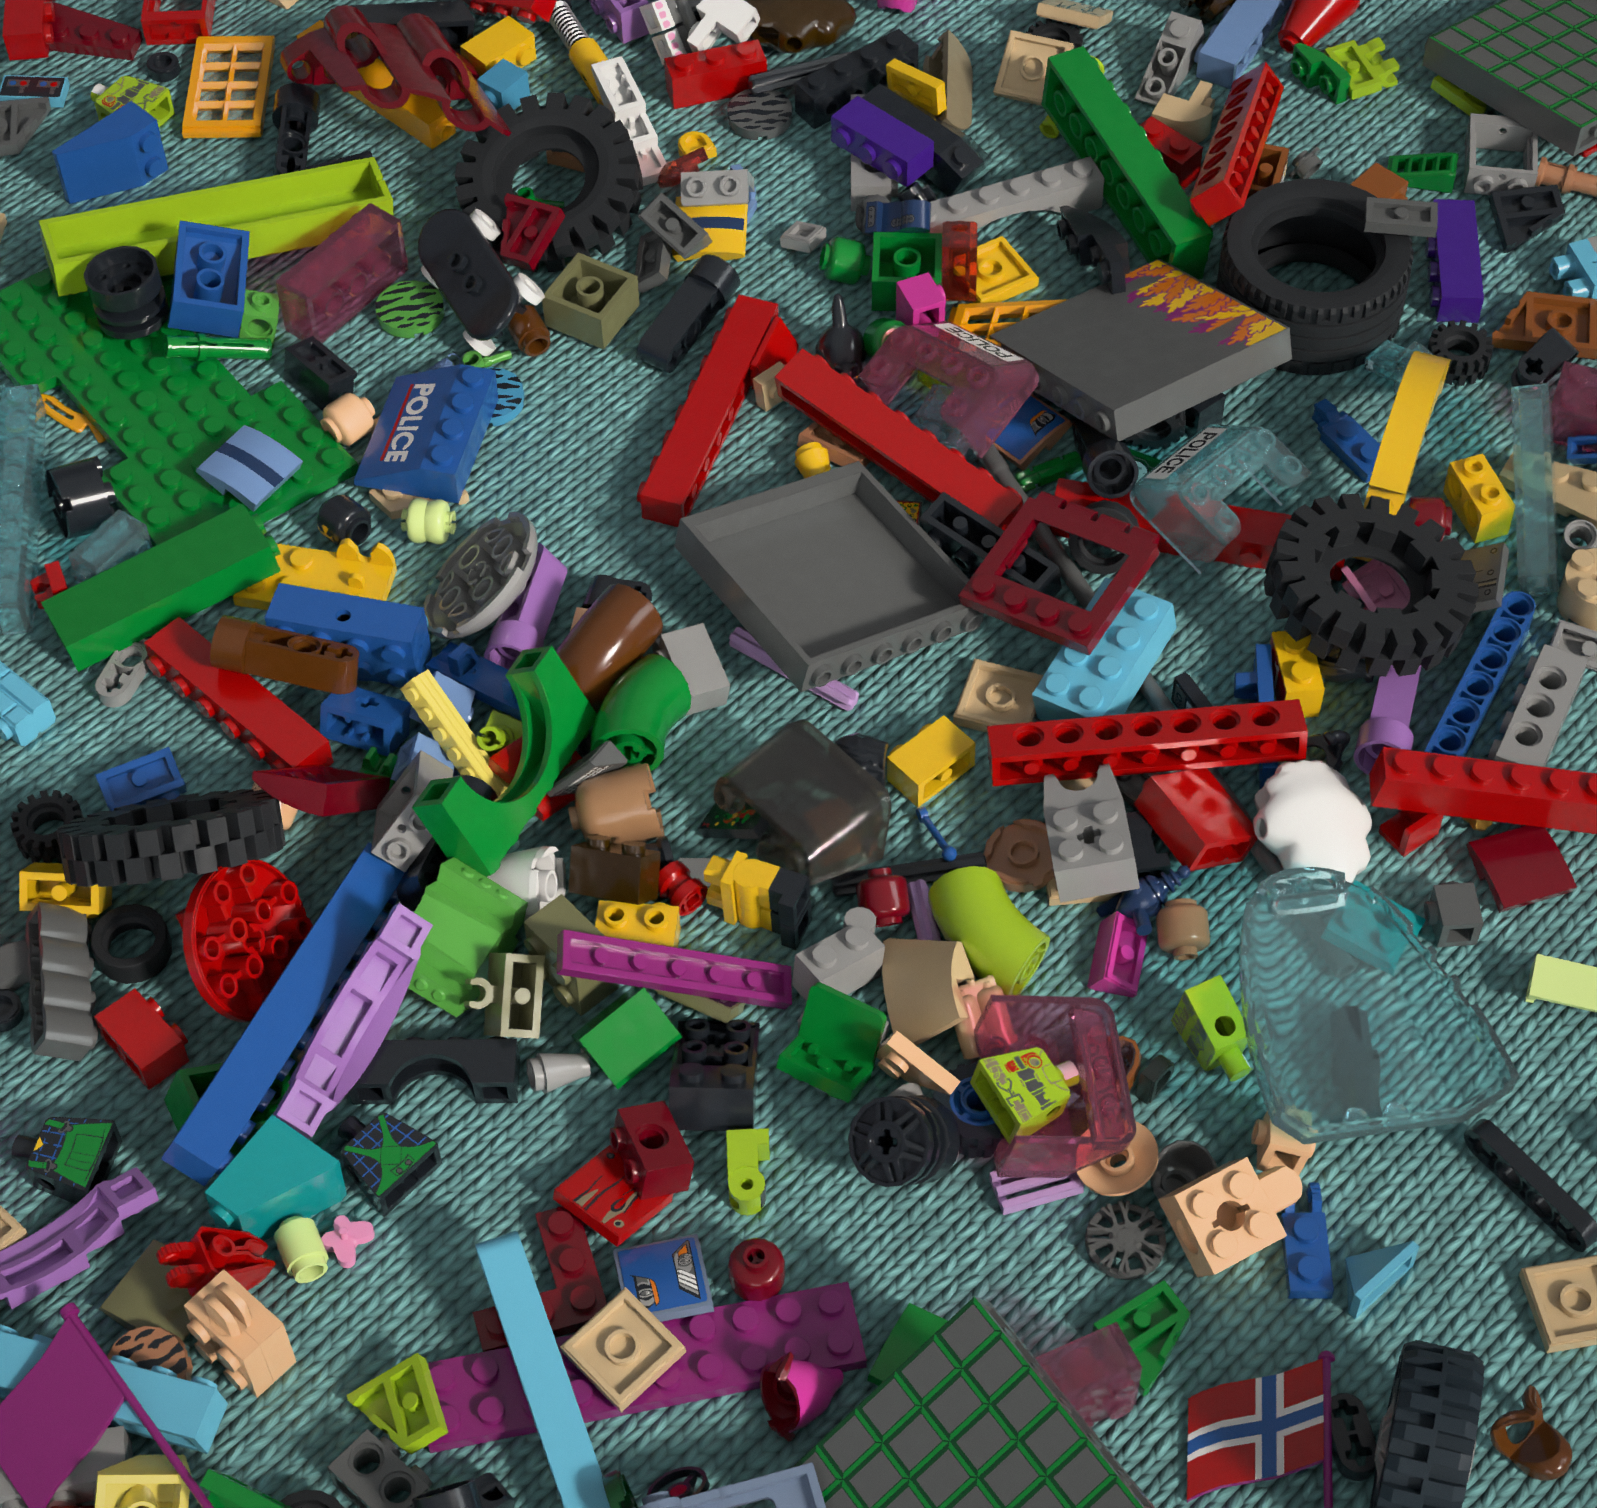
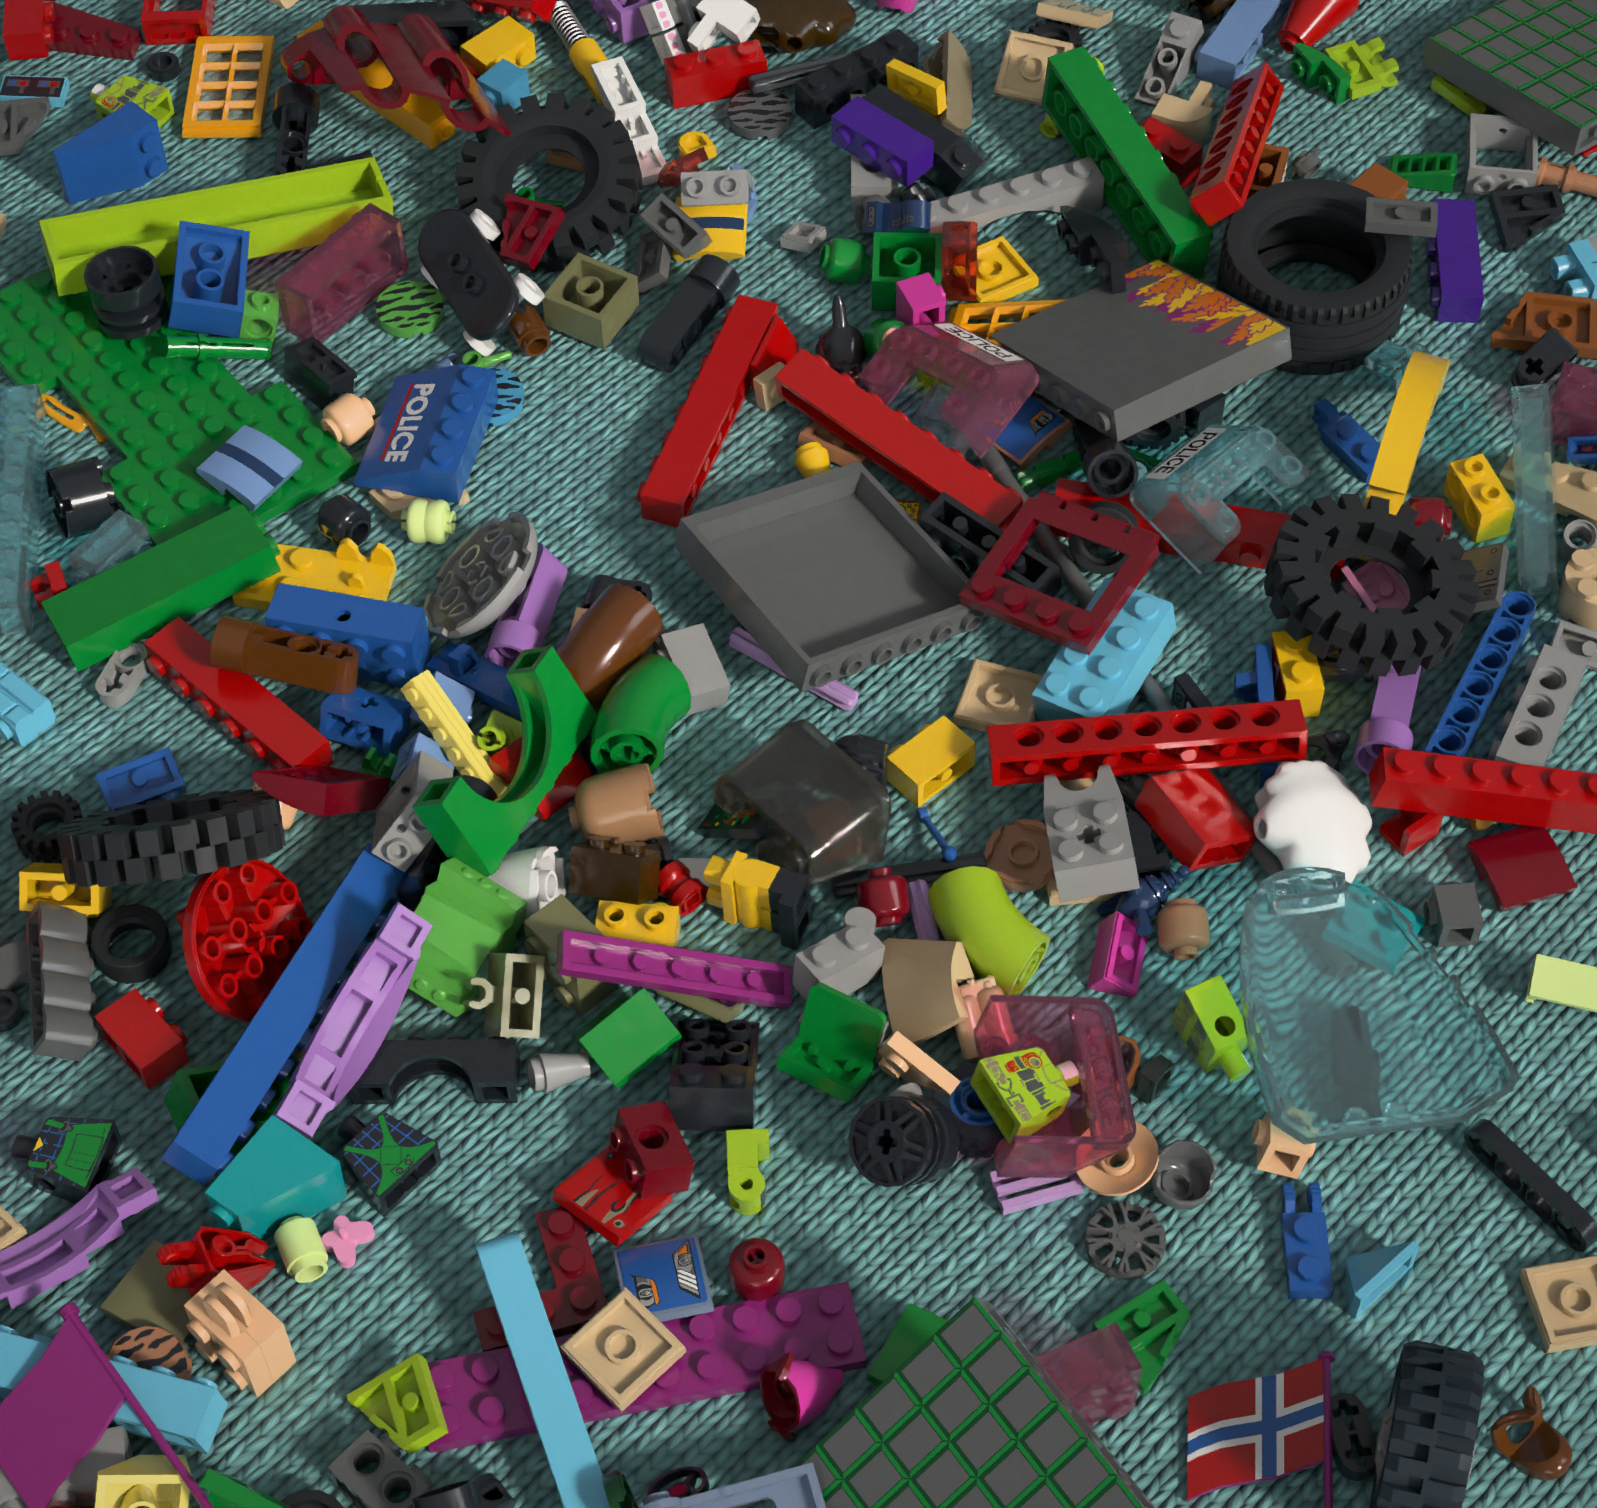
dark grey slope [547,740,627,797] -> none
light nougat brick [1158,1157,1302,1277] -> none
black tyre [1427,320,1494,386] -> none

